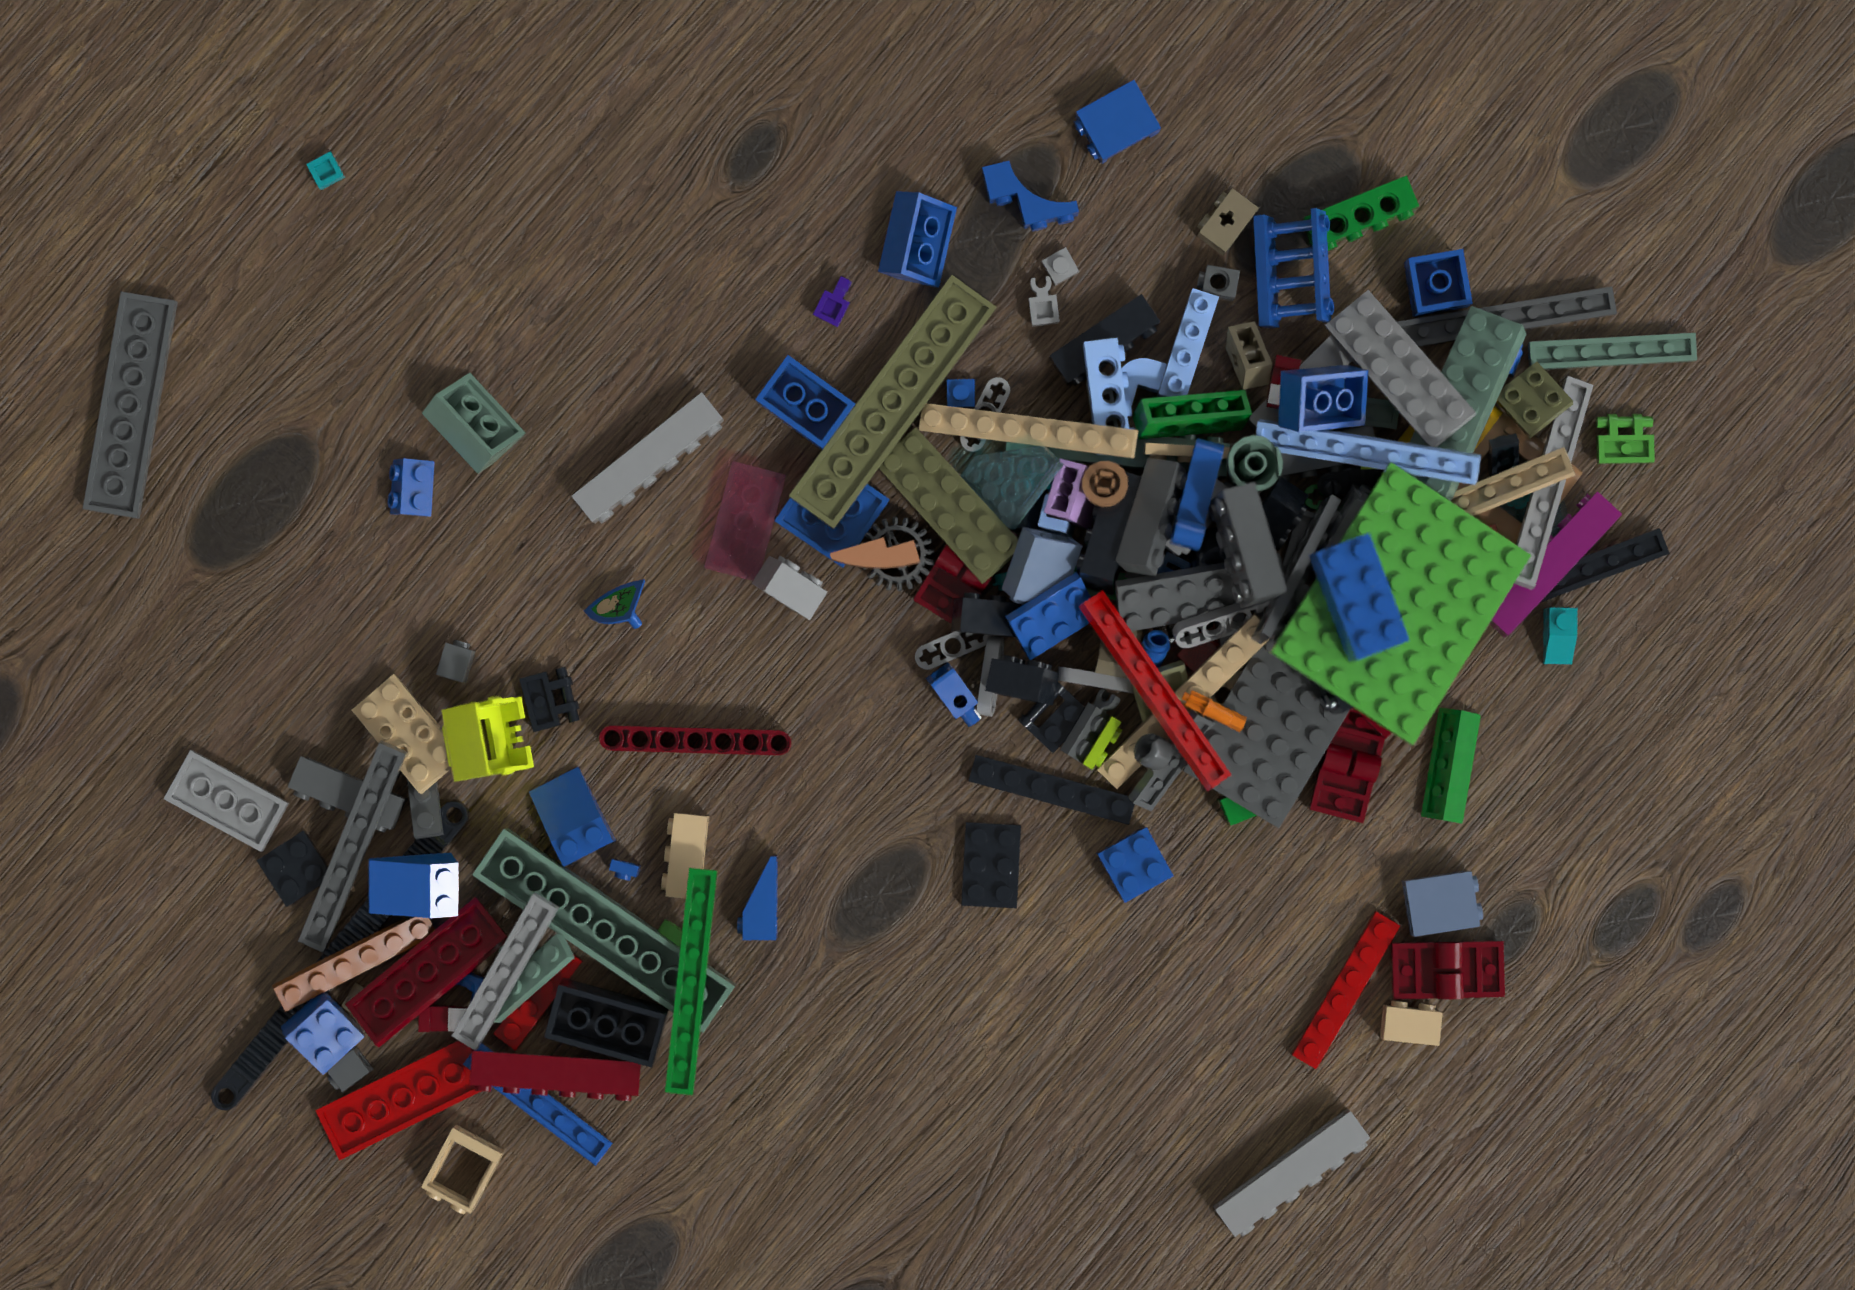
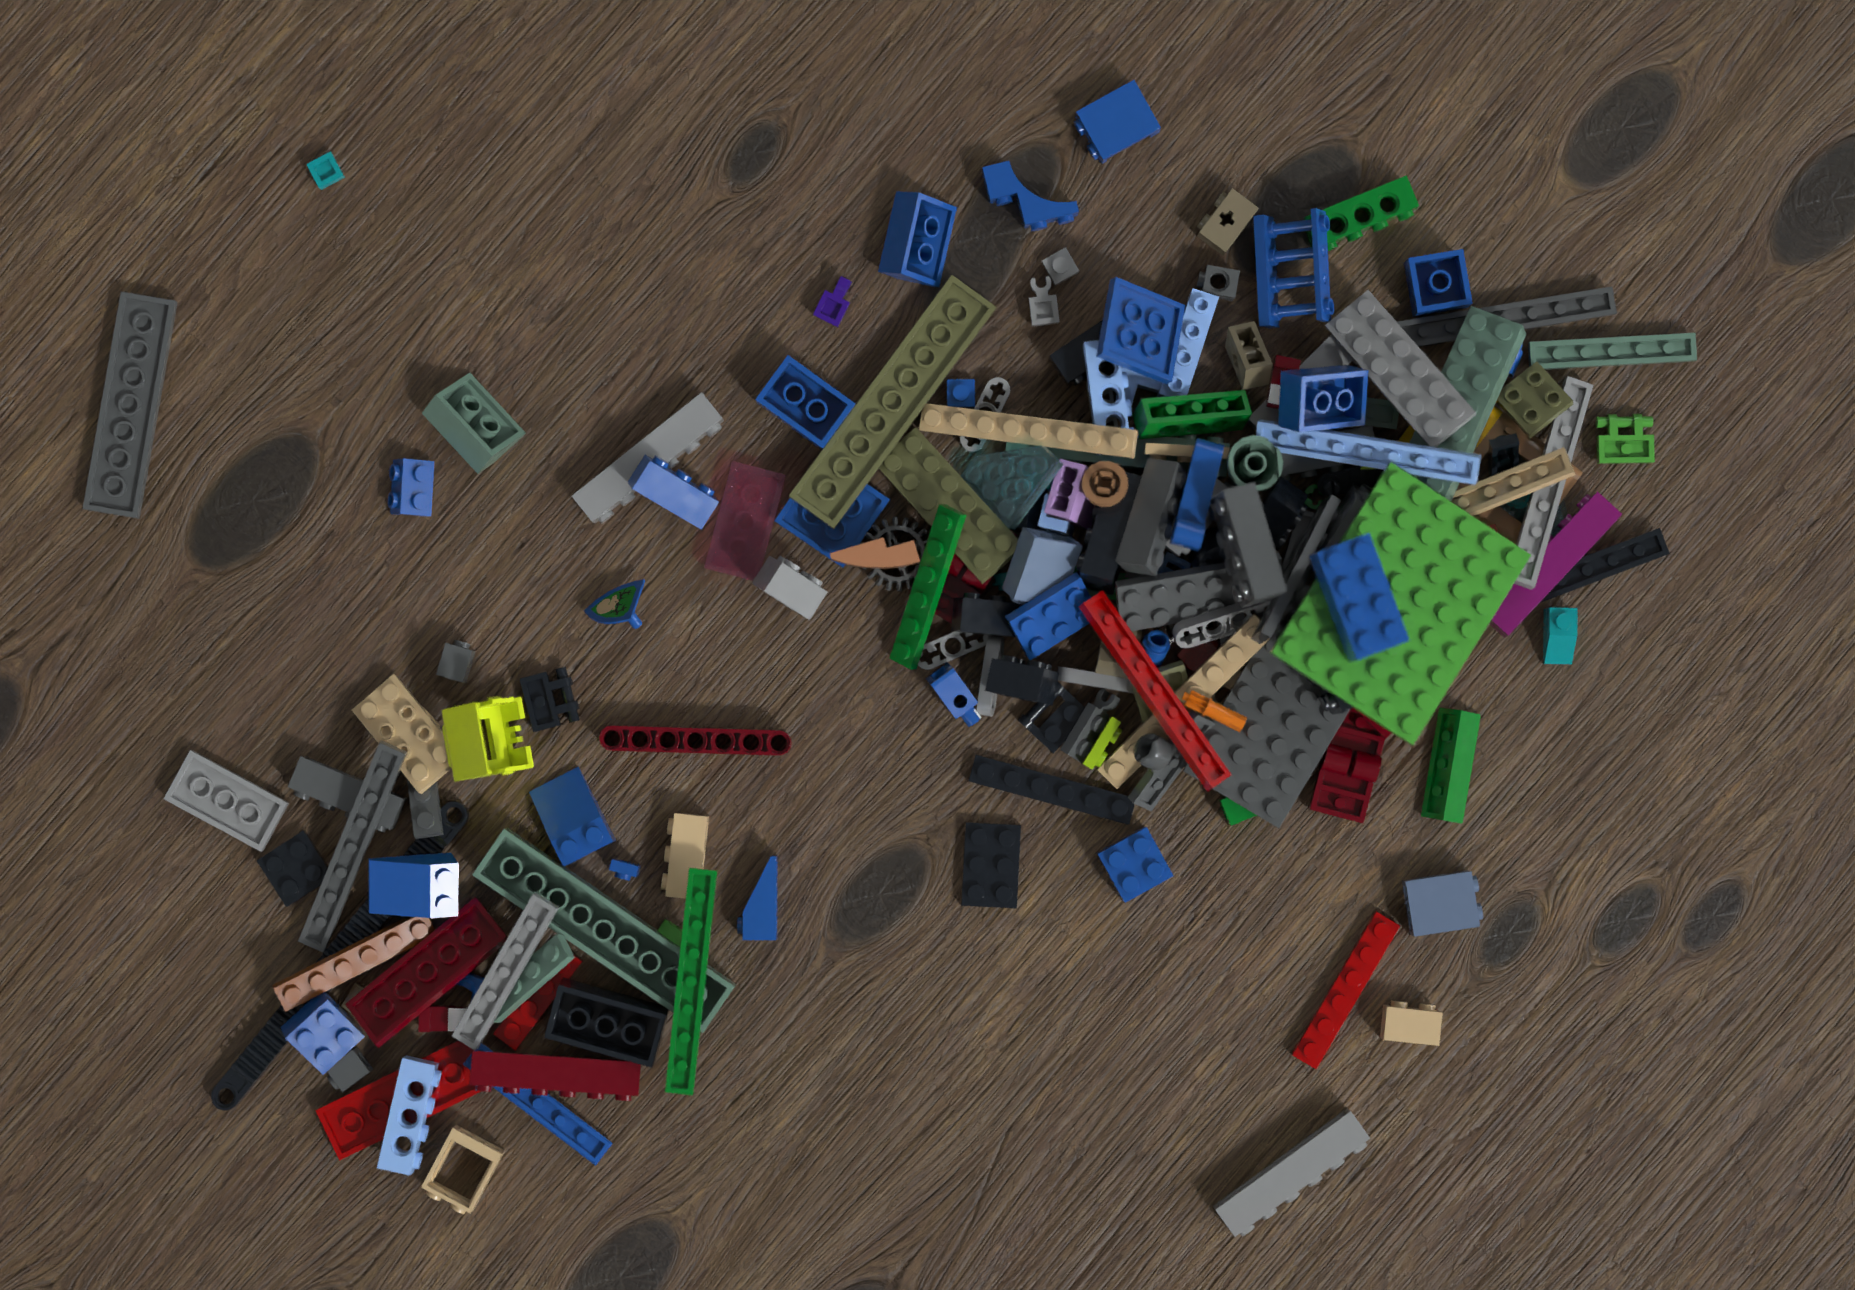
dark red plate [1391,941,1505,999] -> none
none -> light blue brick [377,1056,442,1176]
none -> brick [627,454,719,530]
none -> green plate [889,504,967,670]
none -> blue plate [1096,277,1185,384]

